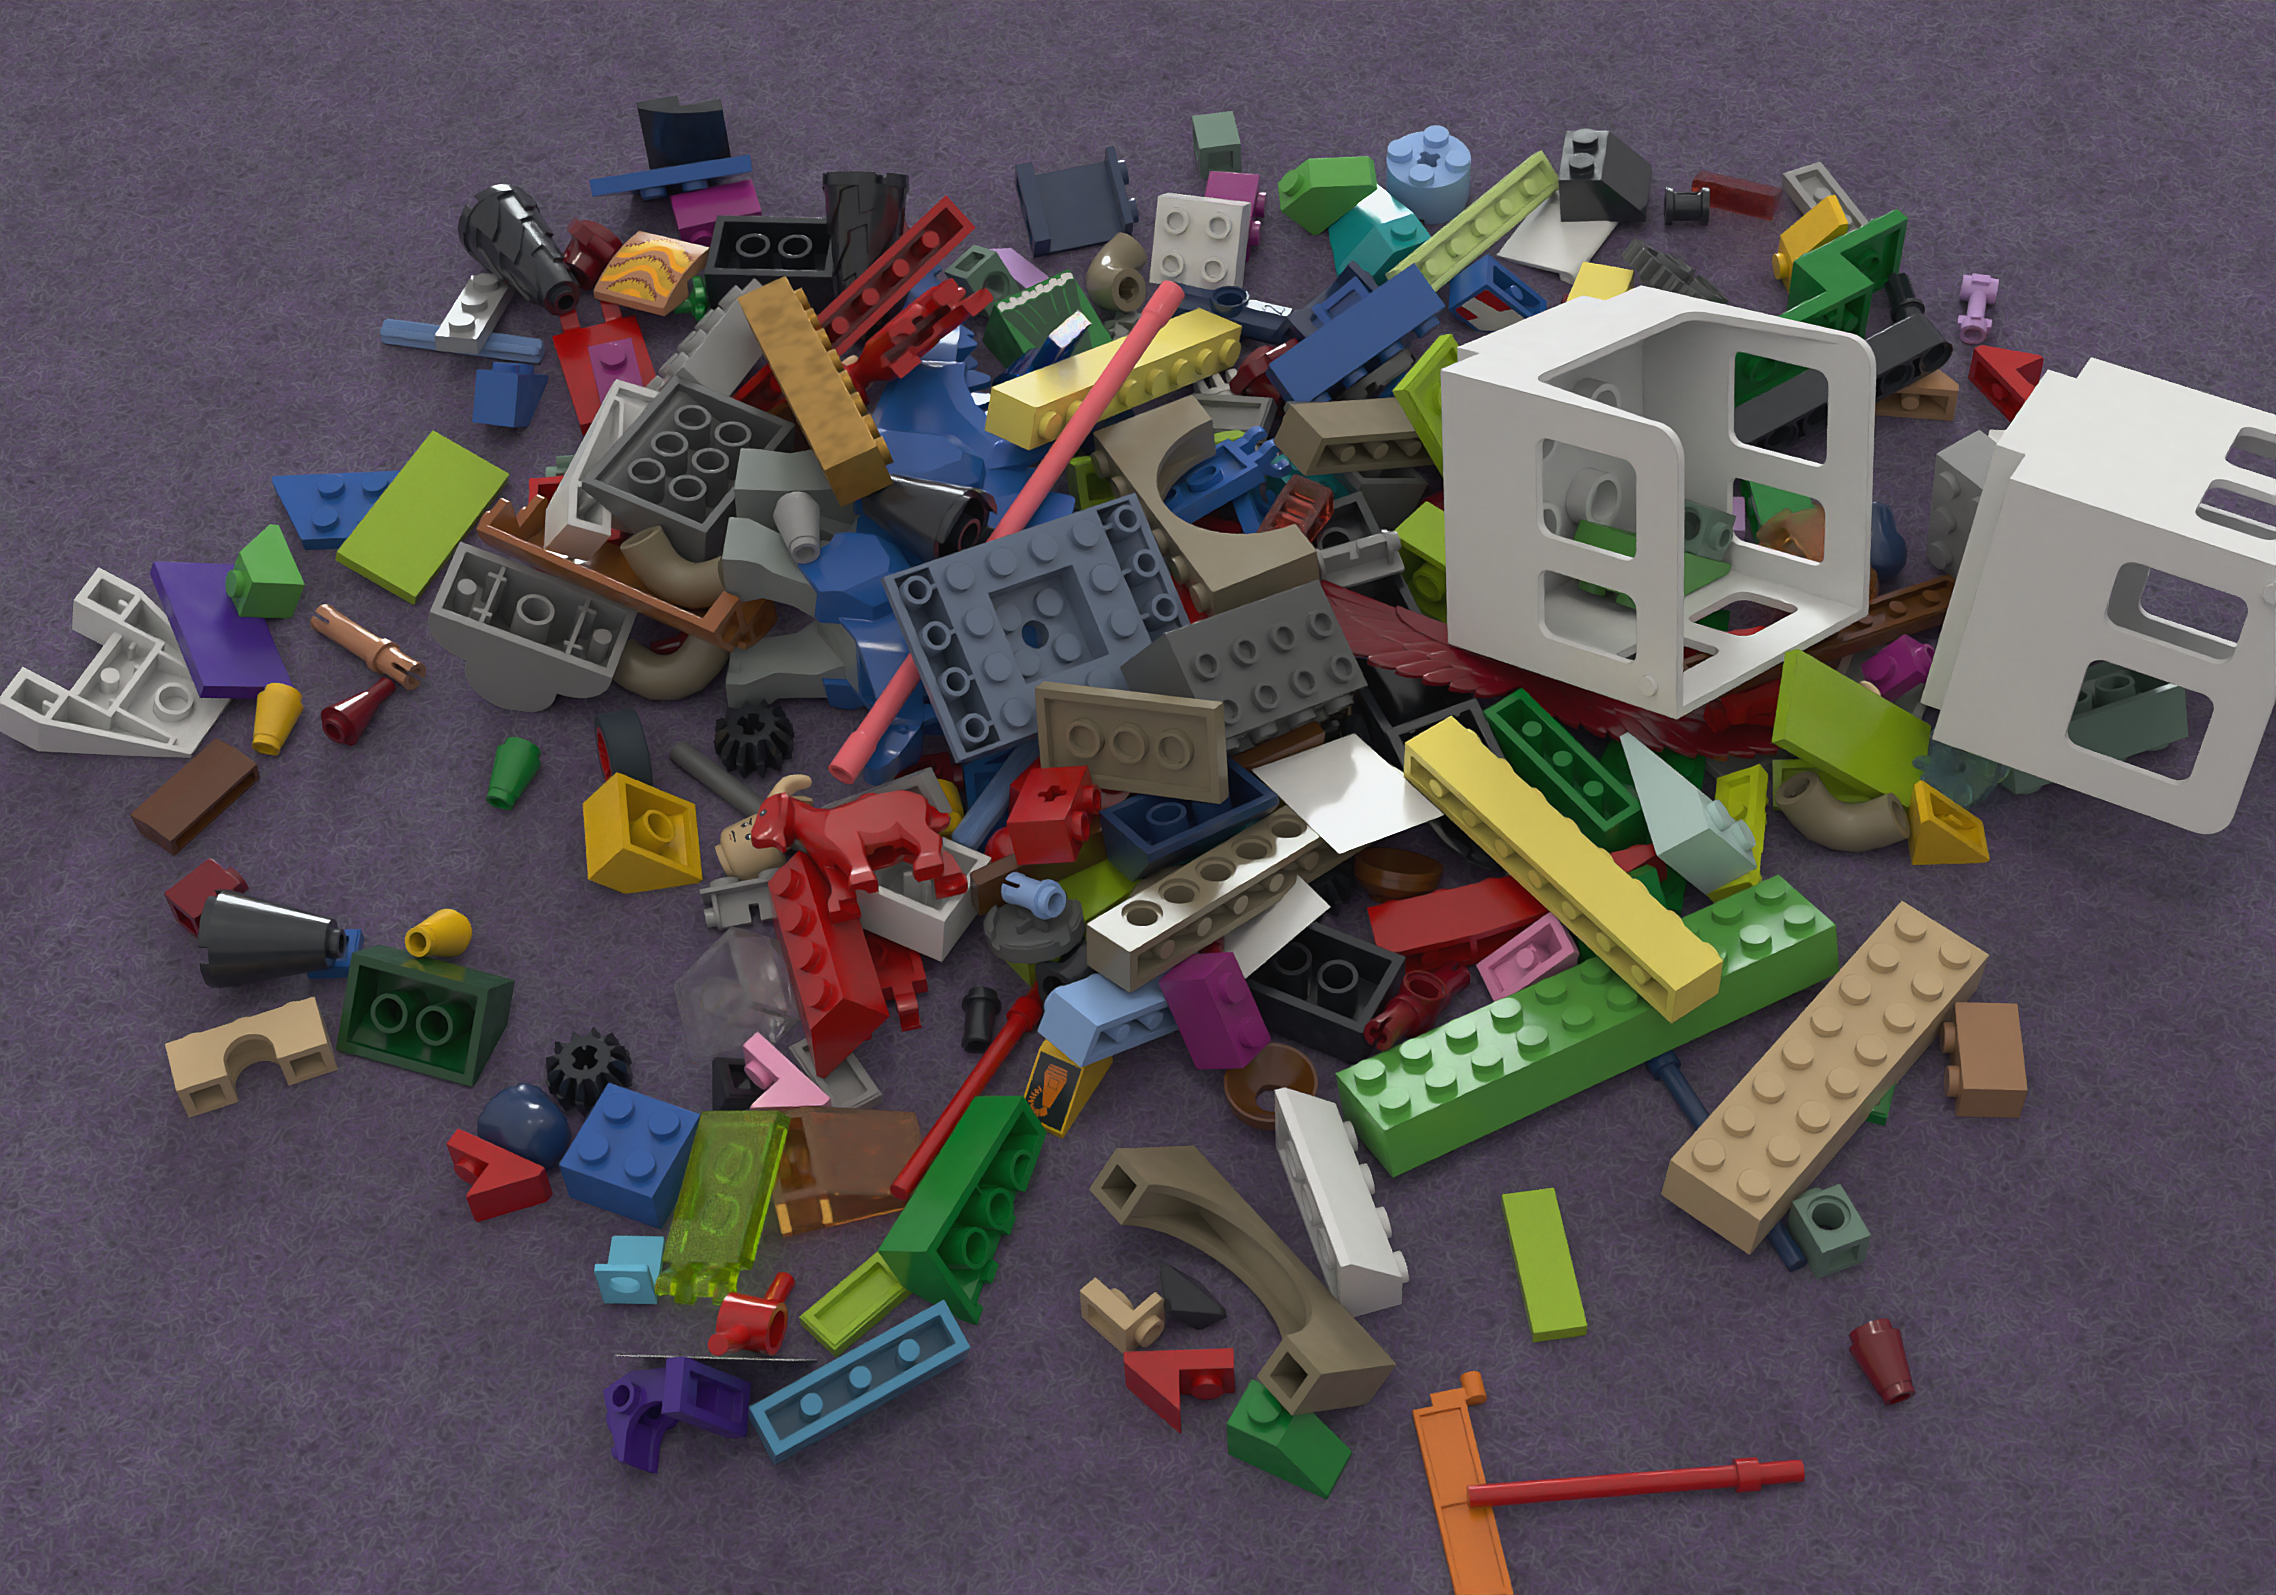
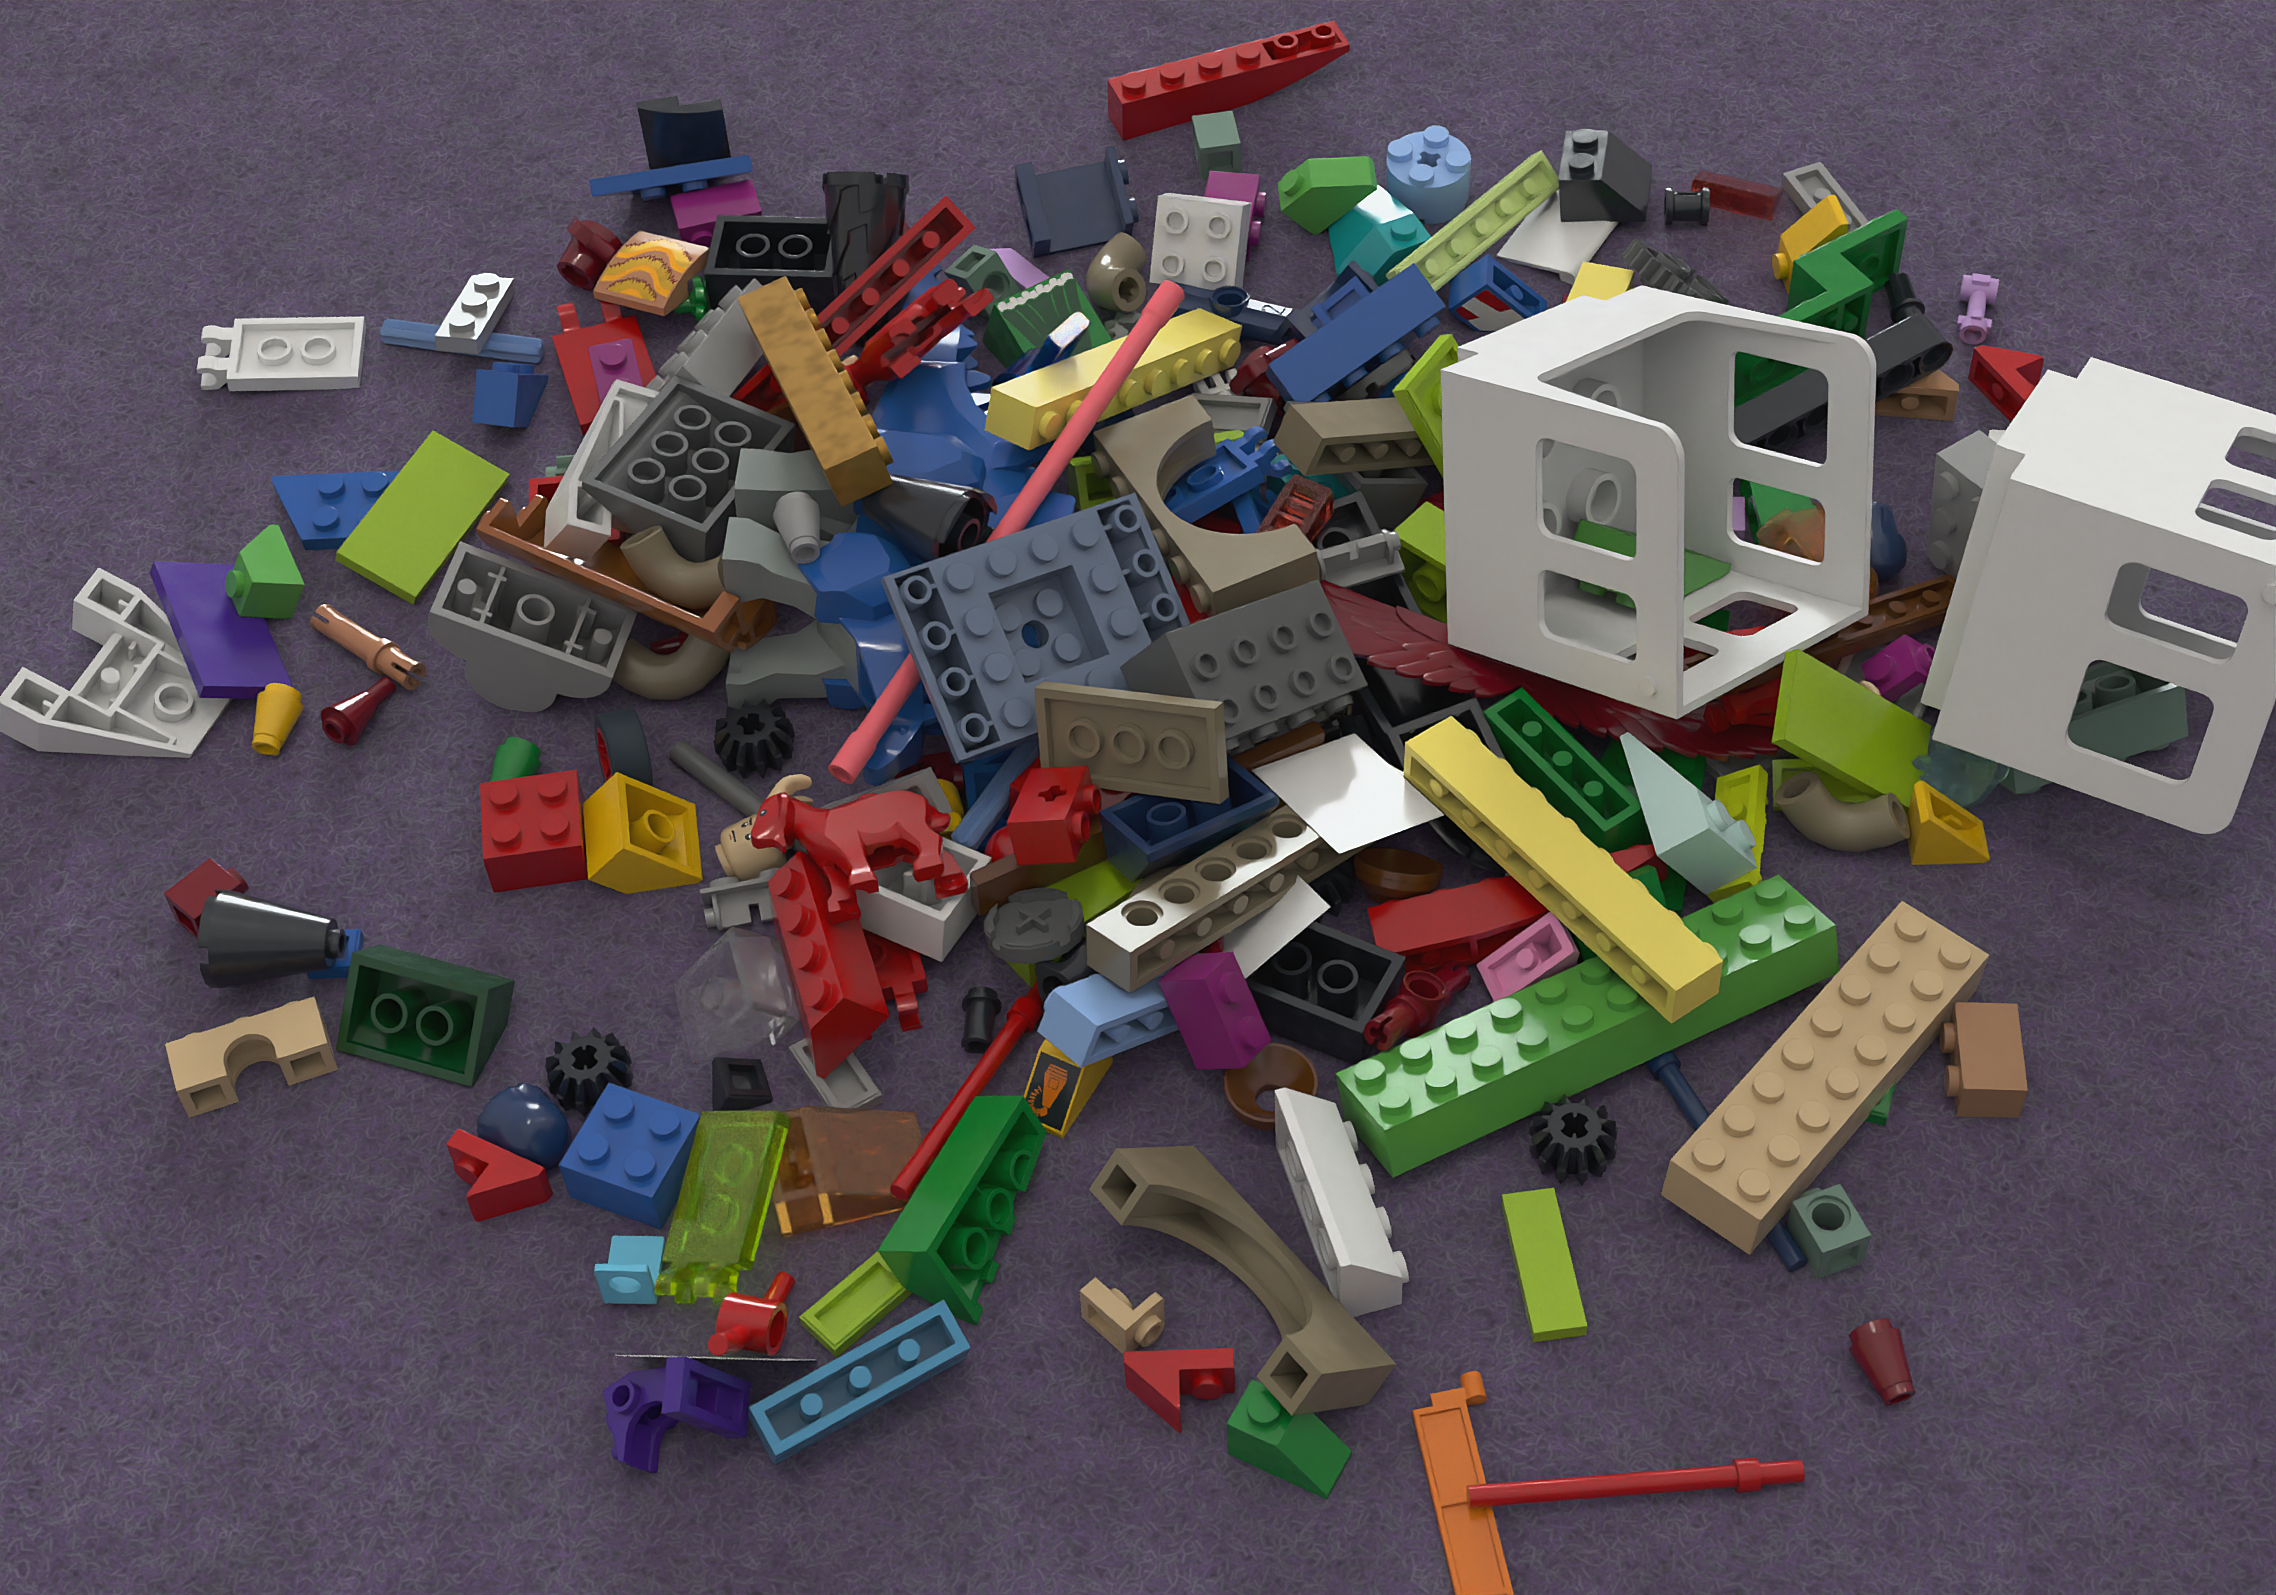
reddish brown piece [130,738,260,856] -> none
yellow cone [405,909,472,957] -> none
black cone [458,184,581,316] -> none
bright pink slope [743,1032,832,1126] -> none
light blue pin [1001,872,1066,920] -> none
black slope [1160,1263,1227,1330] -> none
sand green brick [1684,499,1737,561] -> none
none -> white tile [197,316,366,391]
none -> red brick [480,769,588,893]
none -> red slope [1107,21,1350,141]
none -> black gear [1529,1093,1618,1186]

